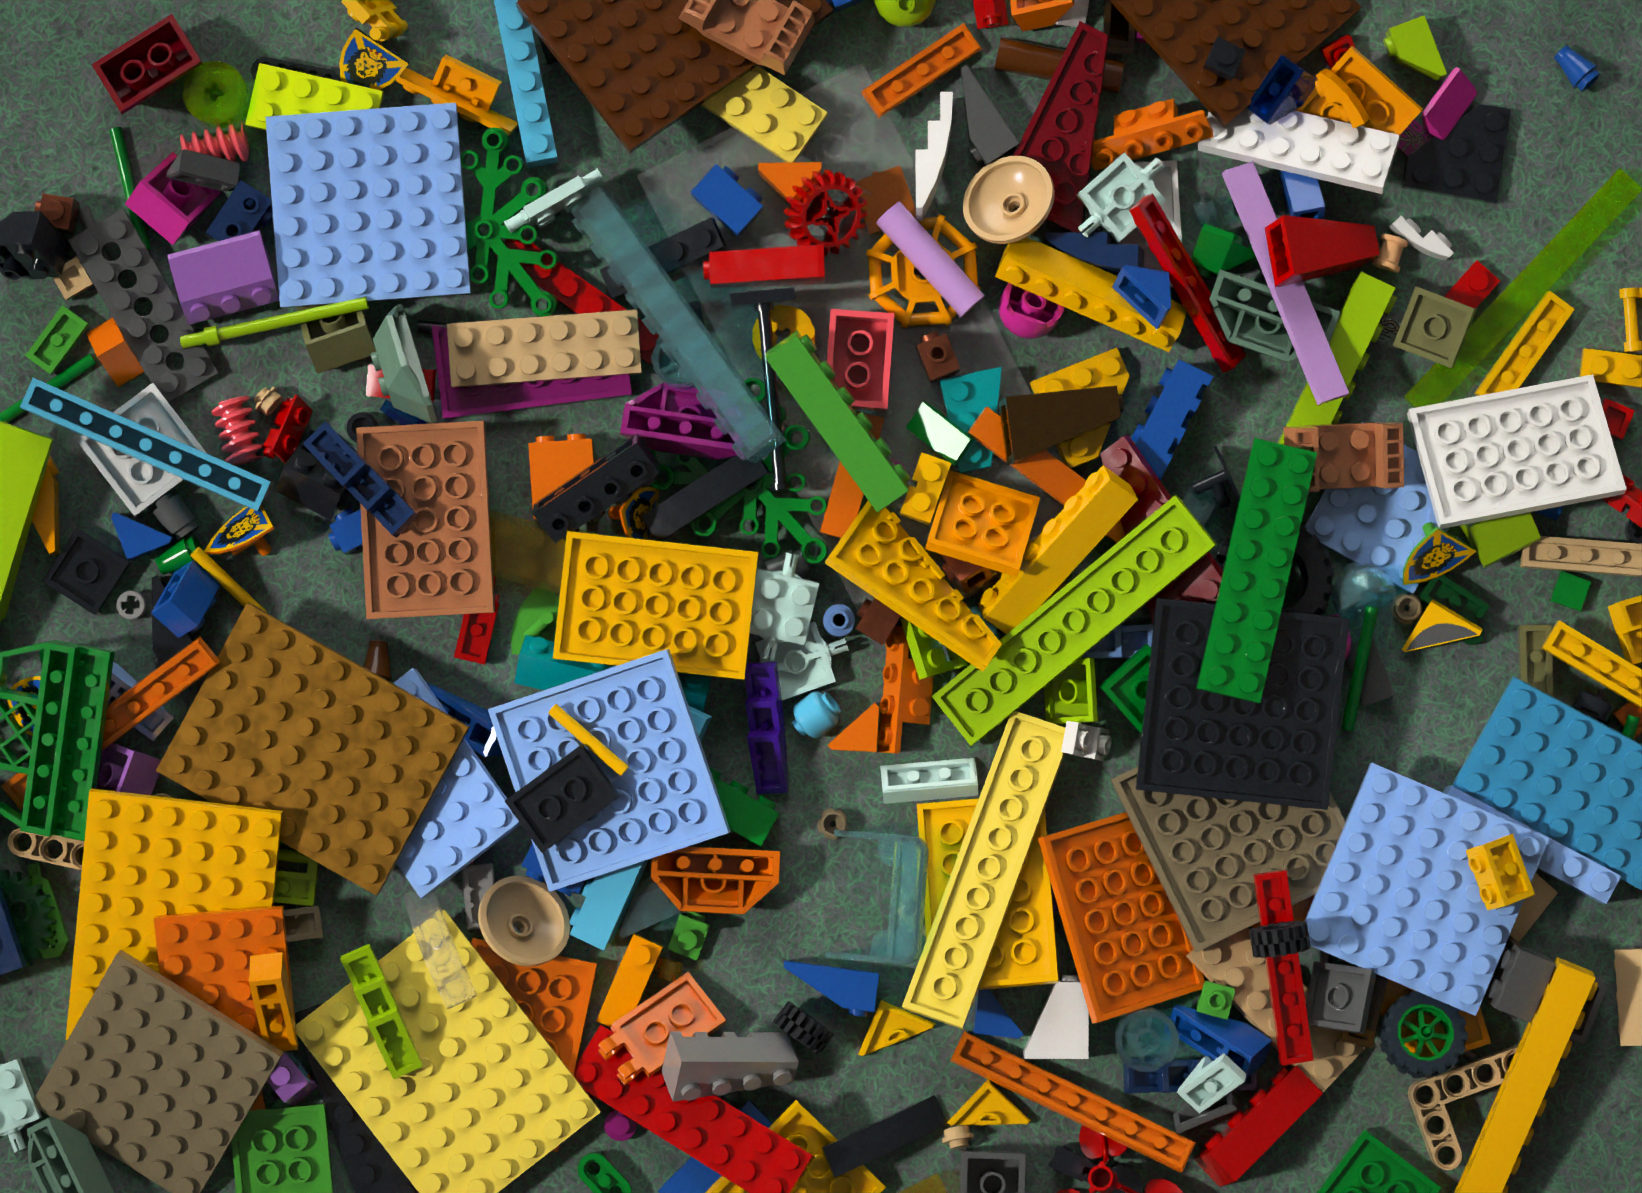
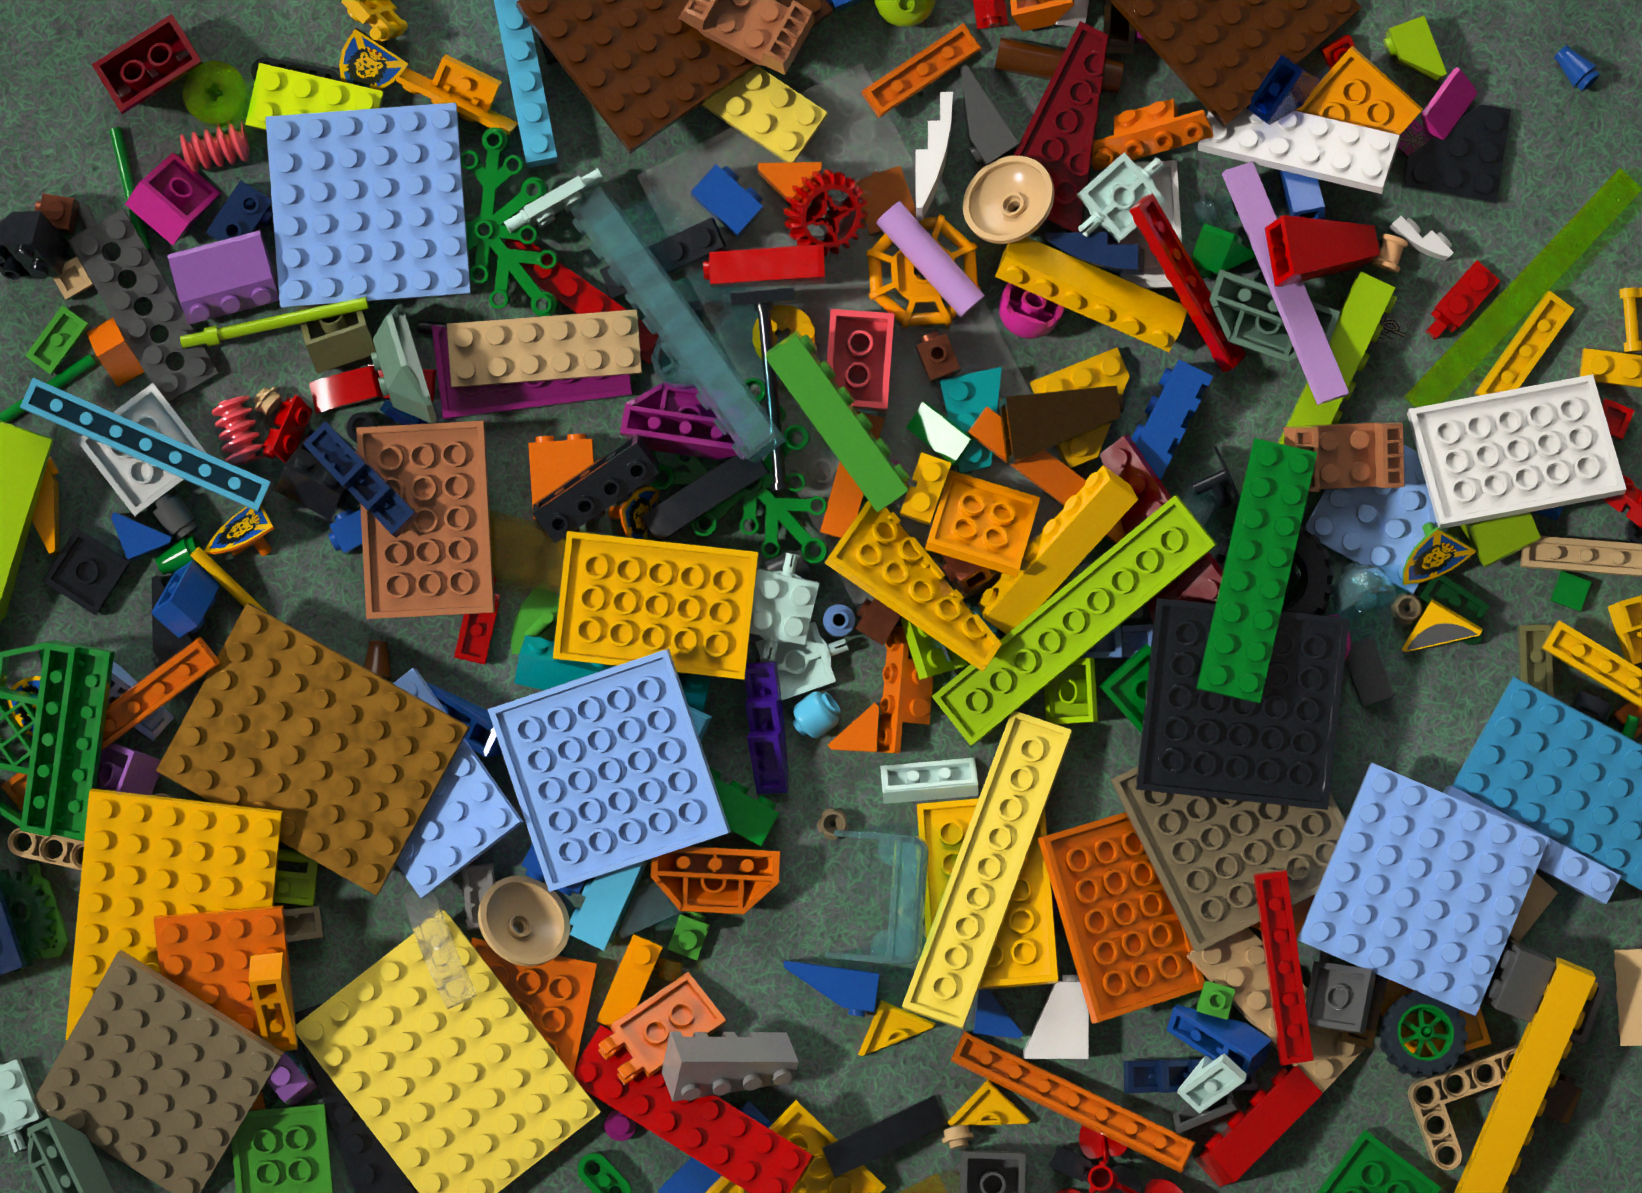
light grey bush [116,591,147,620] -> none
dark grey slope [166,149,240,192] -> none
lime slope [340,943,423,1079] -> none
black plate [505,744,620,853] -> none
yellow bar [548,704,629,776] -> none
black tyre [773,1001,834,1055] -> none
white slope [1061,721,1111,761] -> none
blue slope [1112,265,1171,329] -> none
clear light blue cylinder [1115,1006,1179,1072] -> none
black plate [1202,36,1246,81] -> none
black tyre [1249,921,1311,958] -> none
light orange slope [1315,68,1369,128] -> none
green bar [1341,605,1379,731] -> none
olive plate [1393,286,1476,368] -> none
yellow bracket [1466,834,1535,910] -> none
none -> red slope [309,366,381,413]
none -> dark brown slope [1542,1073,1583,1125]

